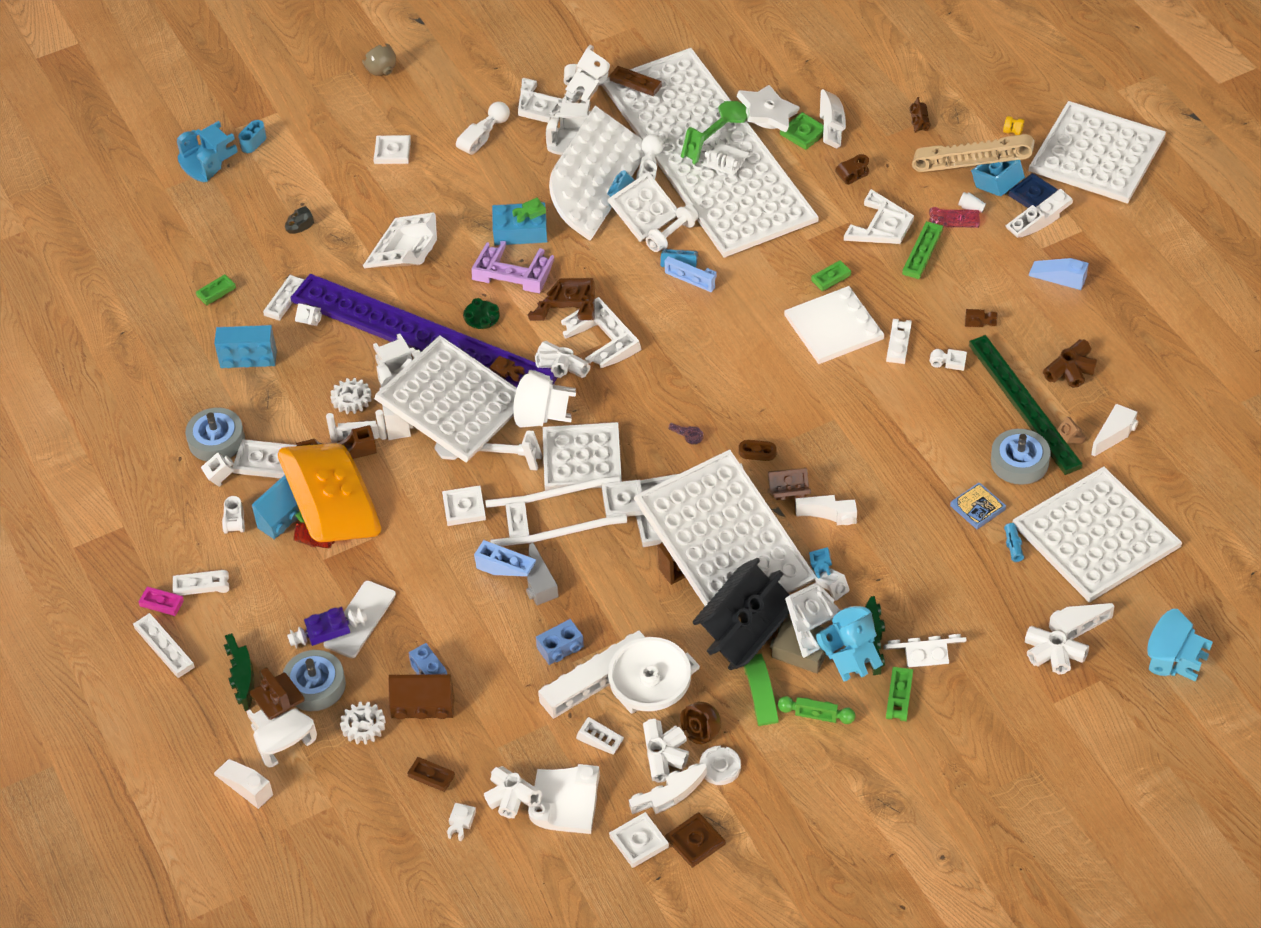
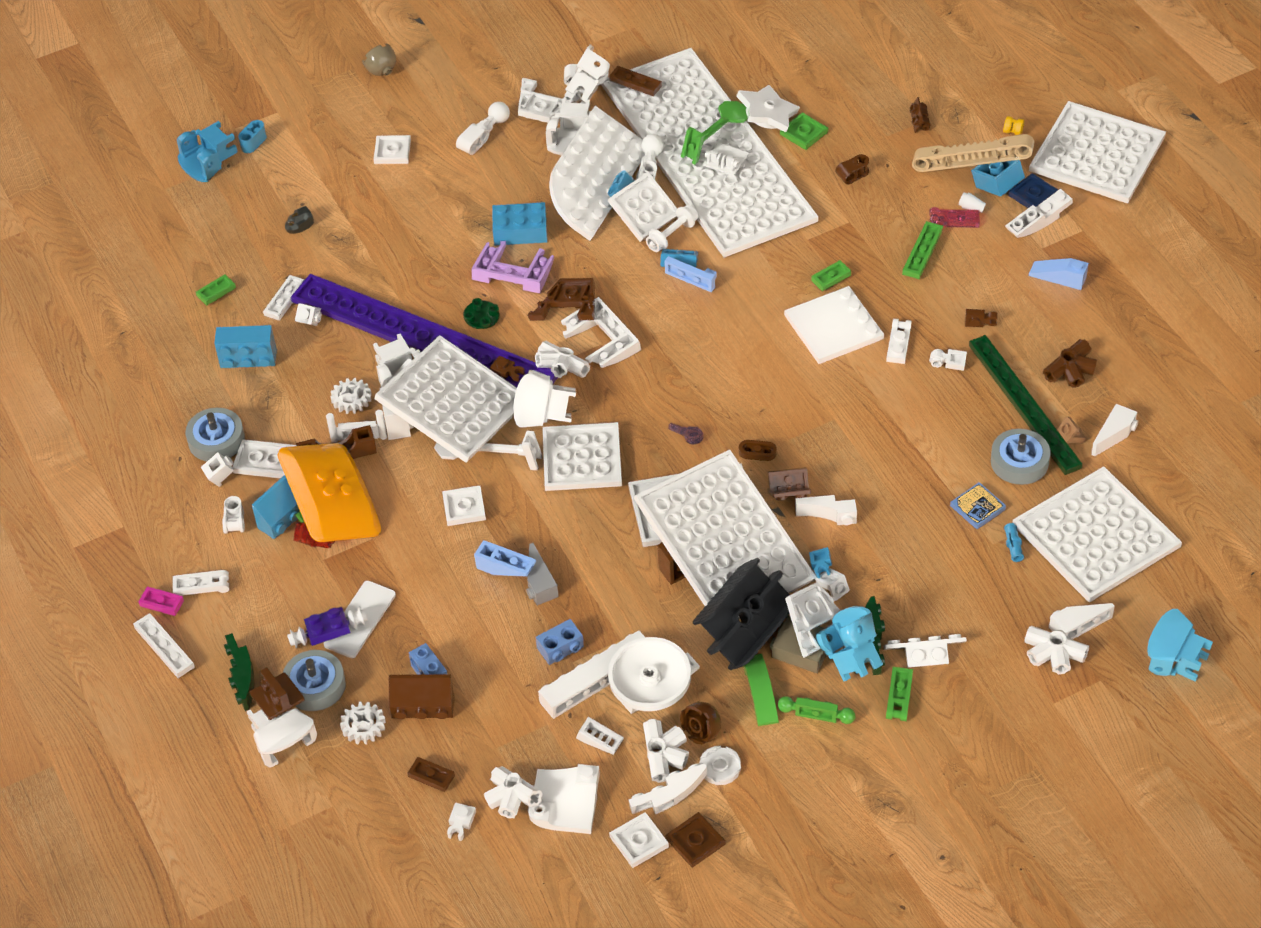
white slope [214,759,273,809] -> none
white slope [363,213,437,268] -> none
white plate [485,476,644,546] -> none
bright green plate [512,198,546,223] -> none
white slope [820,89,846,148] -> none
white wing [844,189,914,244] -> none

